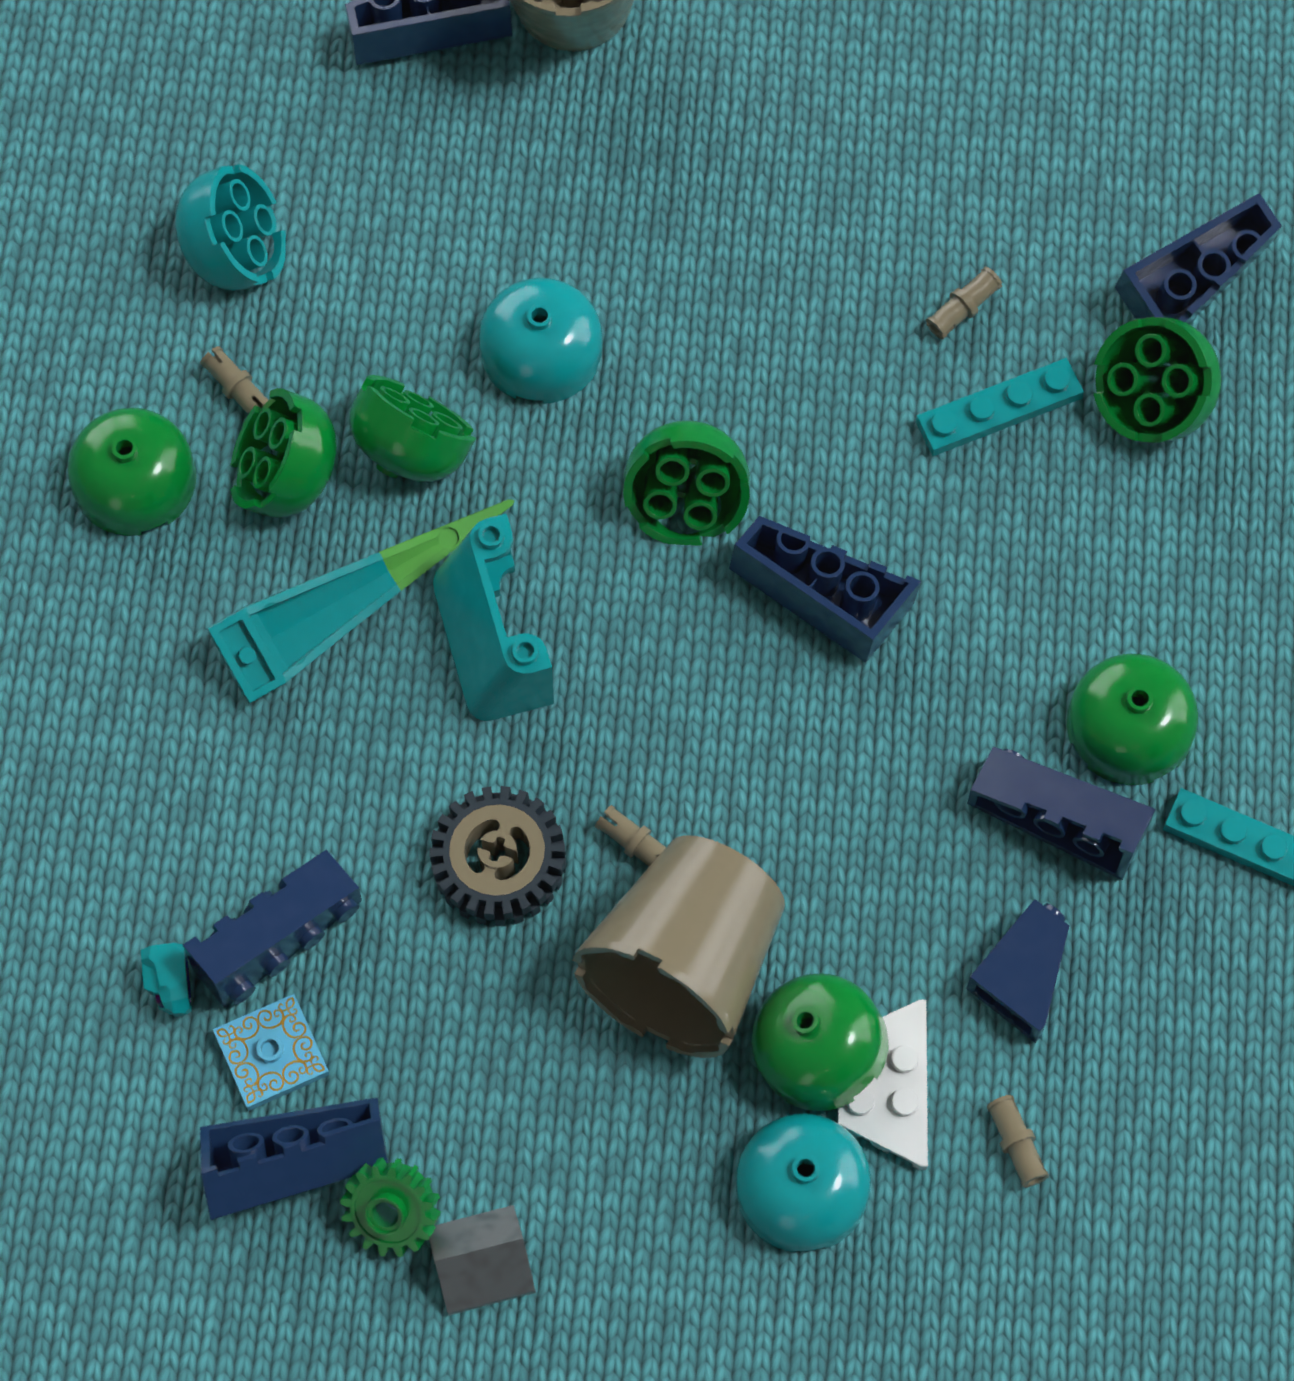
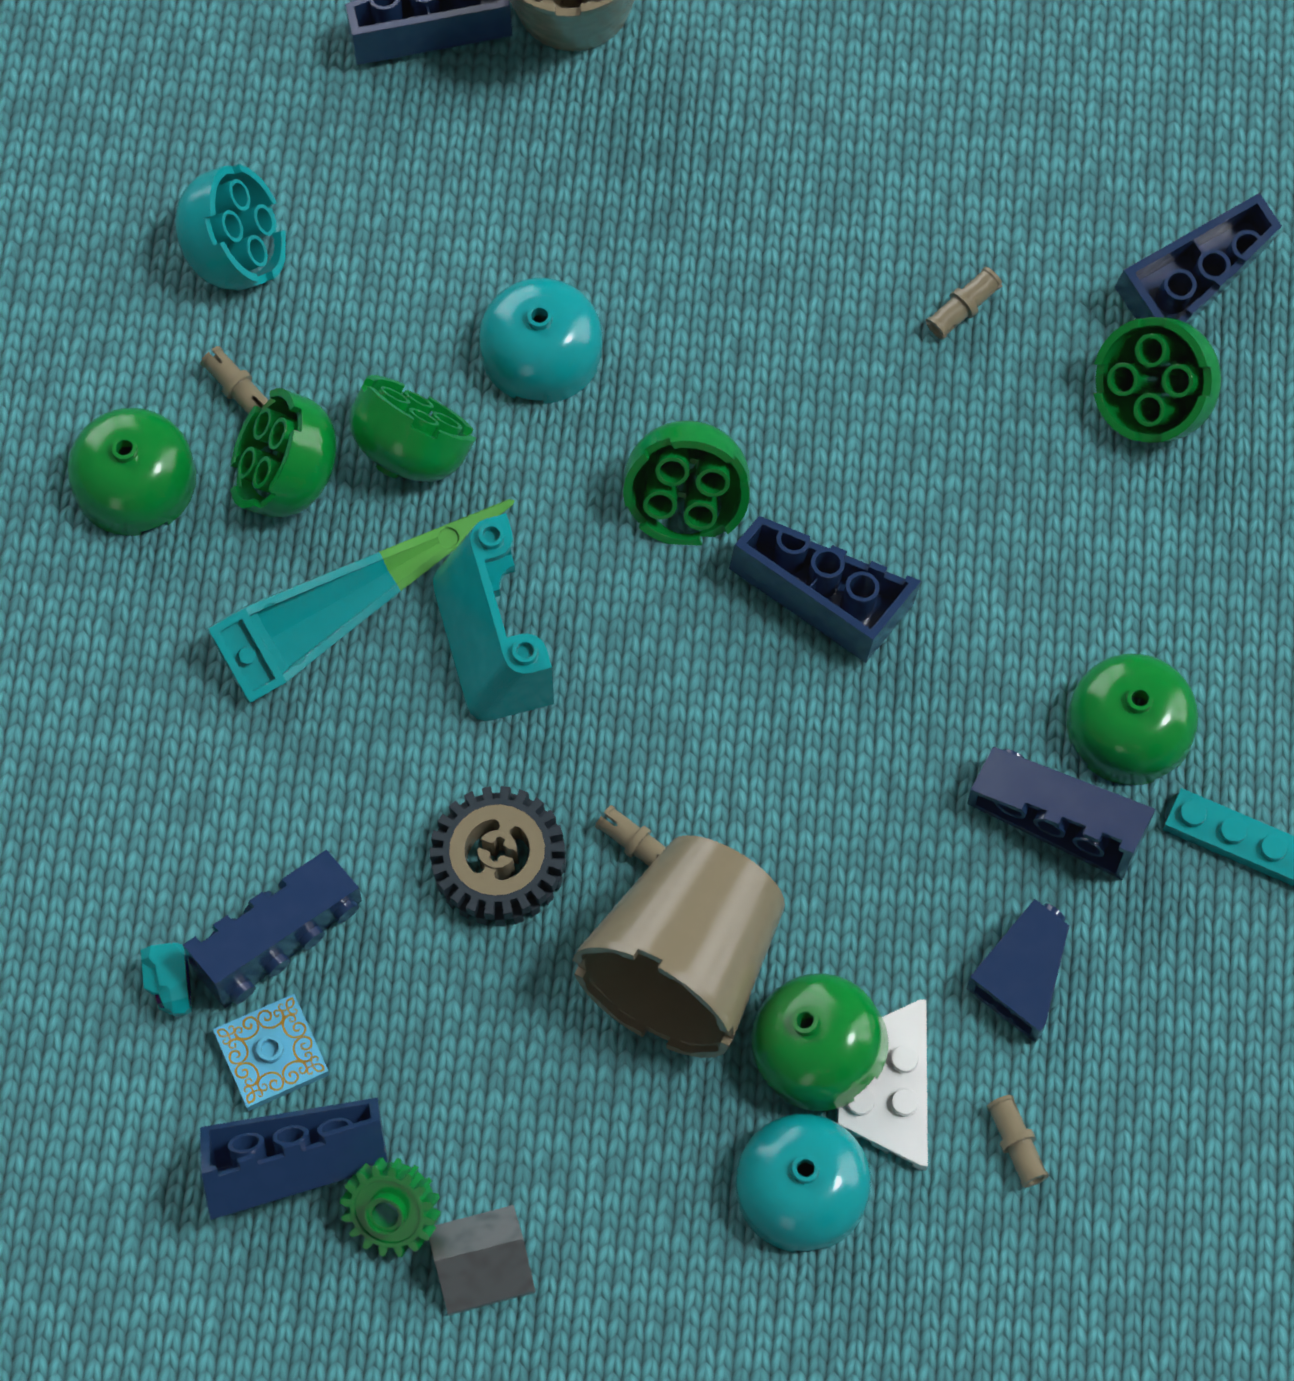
teal plate [916,357,1084,457] -> none

